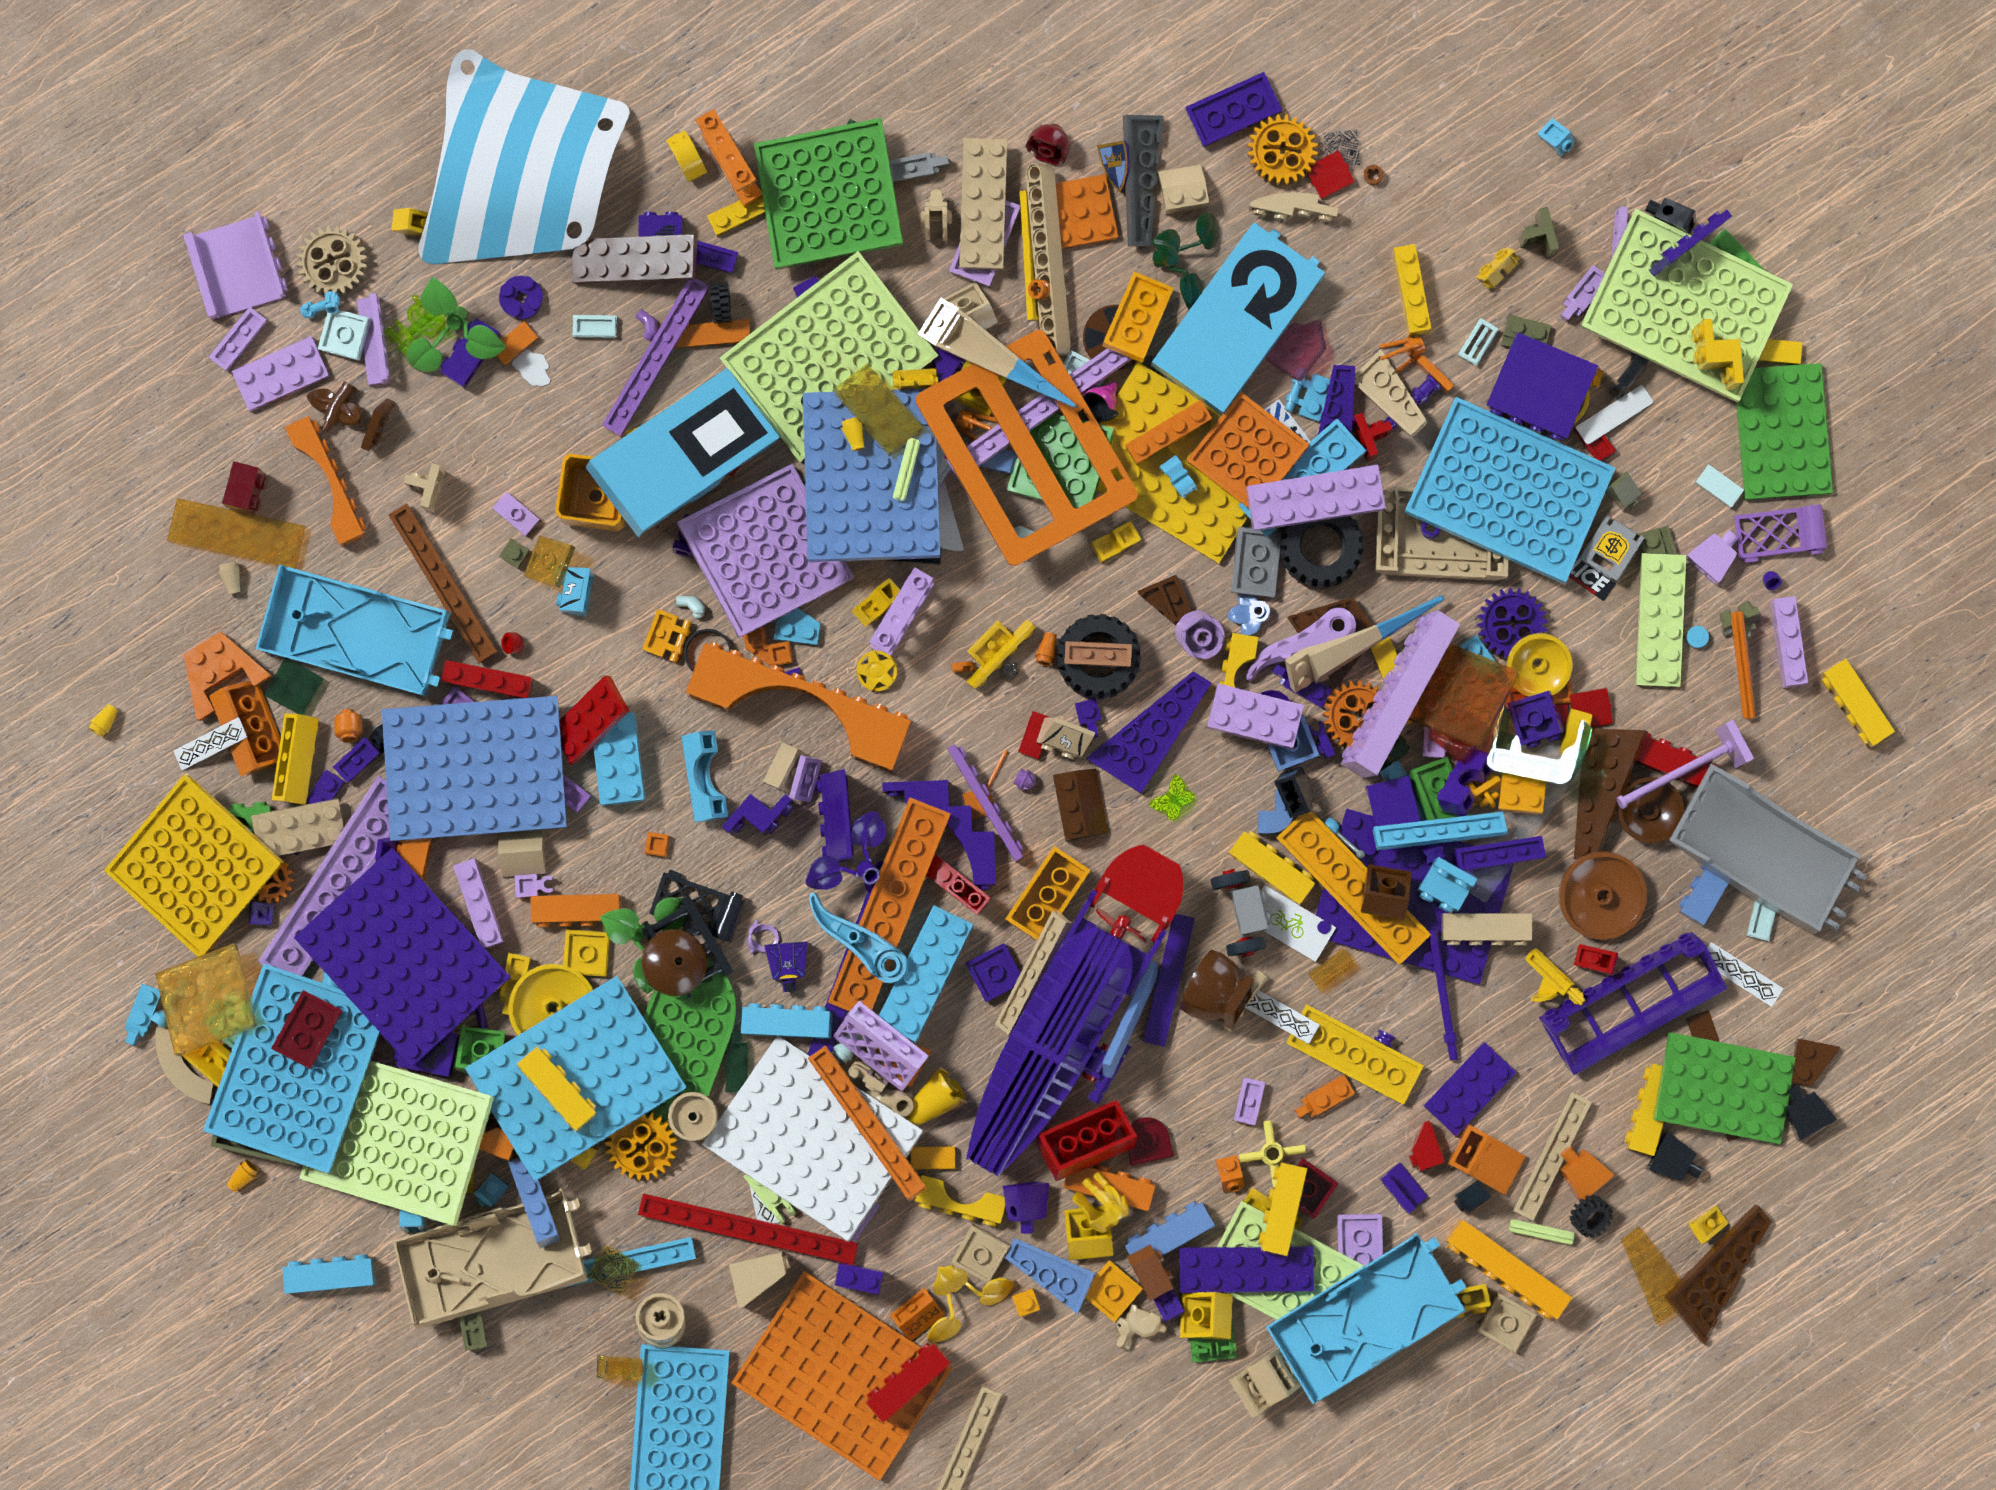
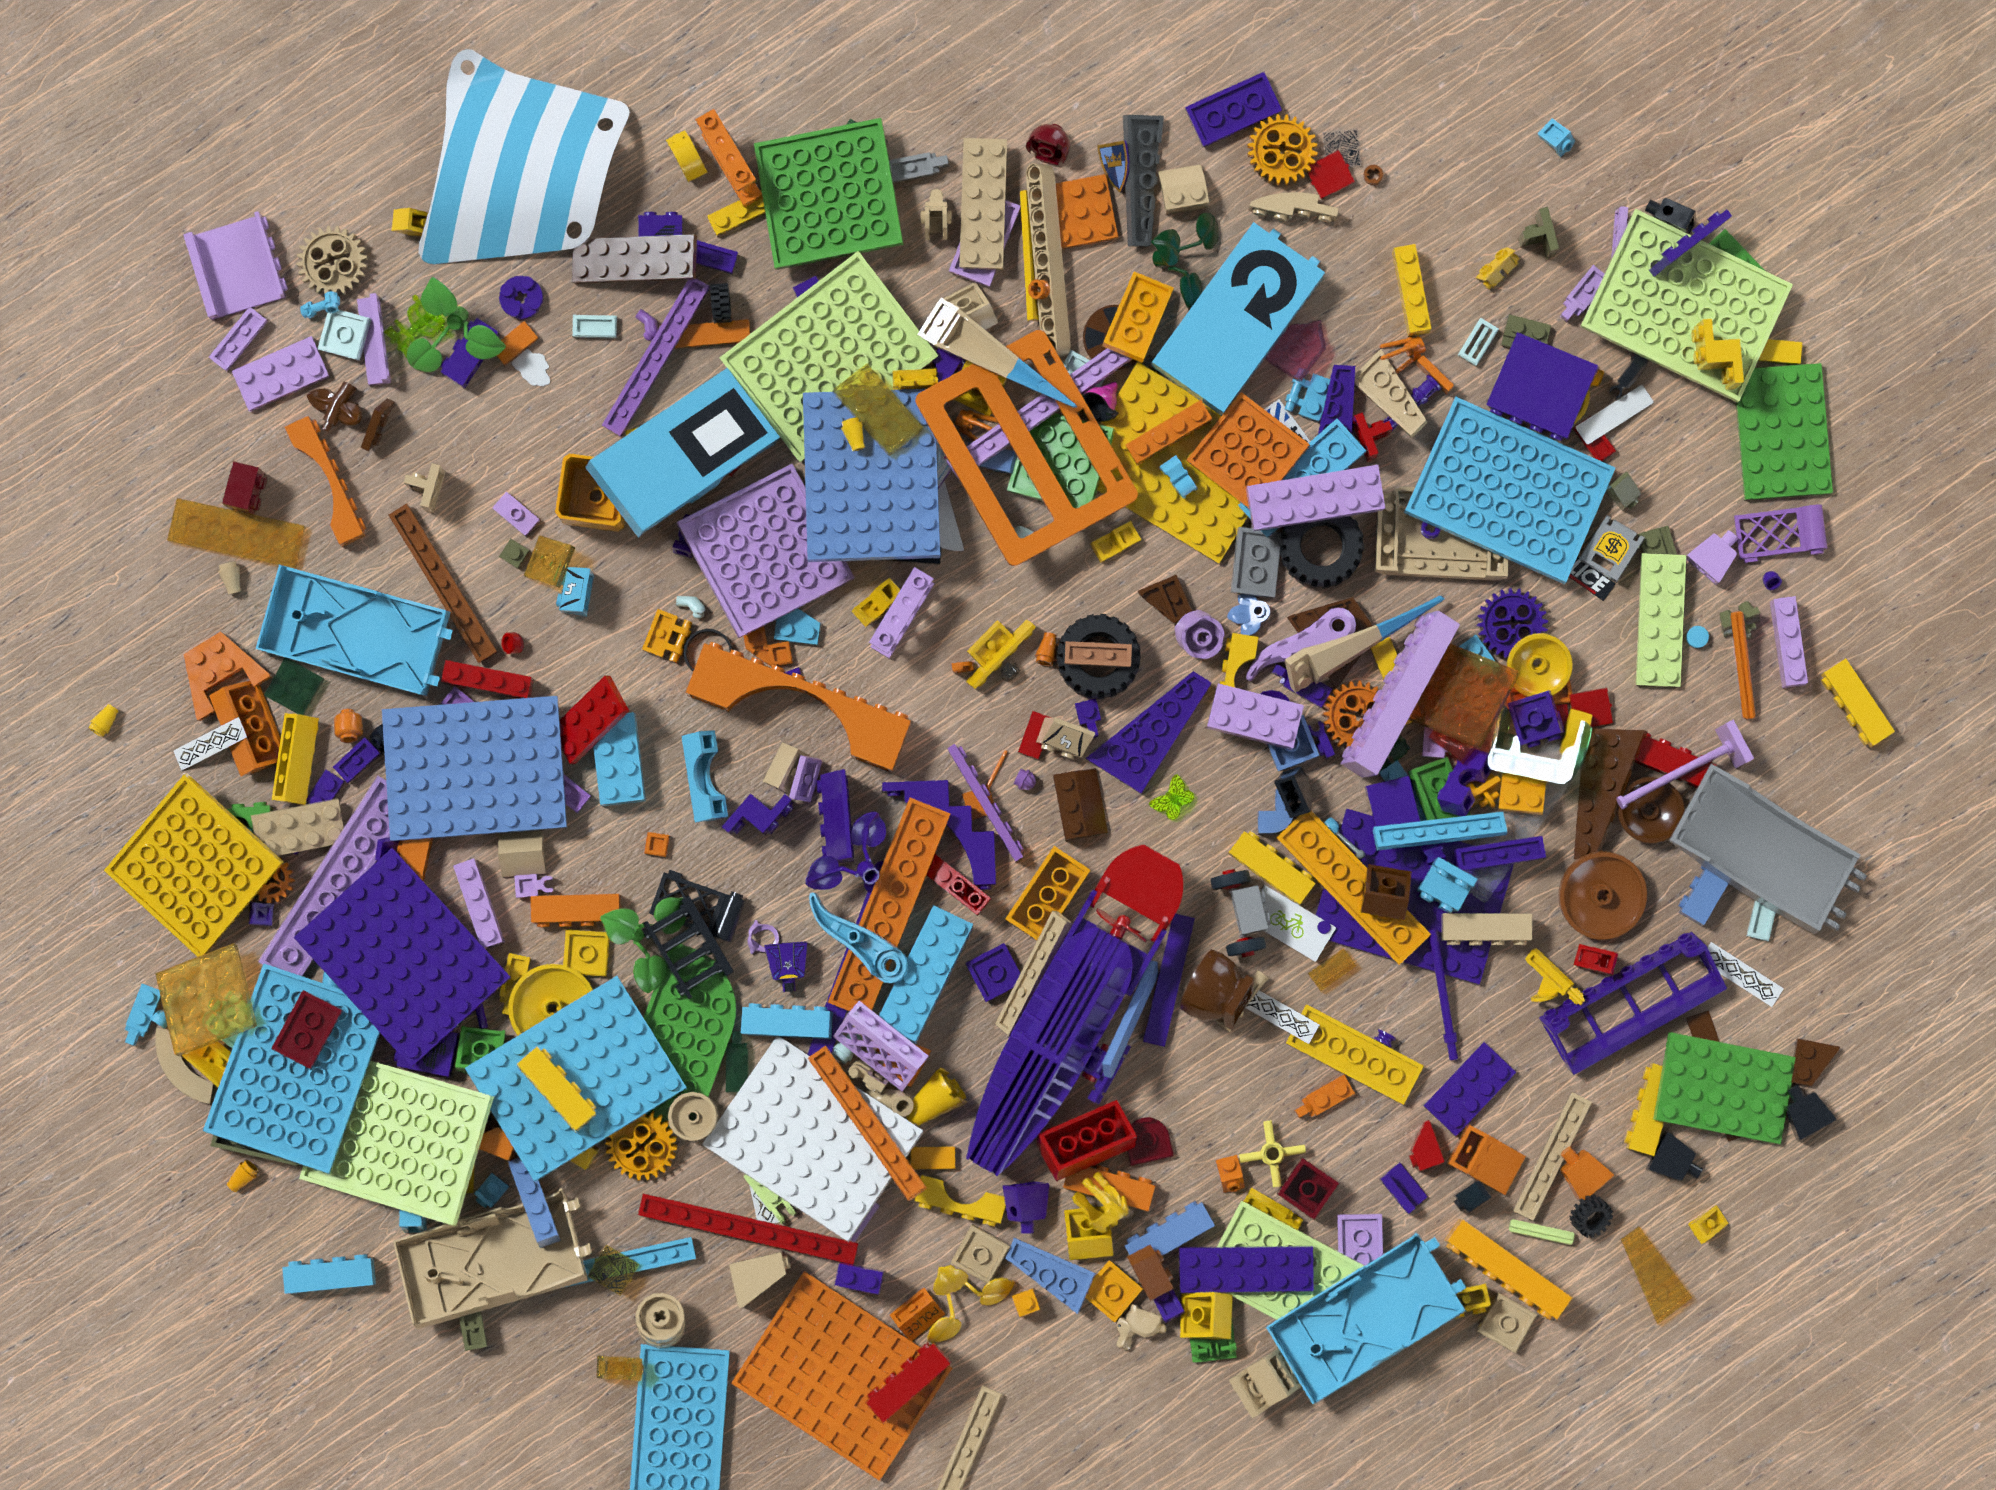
reddish brown dish [641,930,707,996] -> none
yellow wheel [856,650,898,691] -> none
yellowish green axle [893,438,920,501] -> none
lavender plate [1234,1077,1265,1125] -> none
yellow brick [1258,1163,1307,1256] -> none
reddish brown wing [1664,1205,1771,1345] -> none
light aqua tile [1695,464,1744,508] -> none

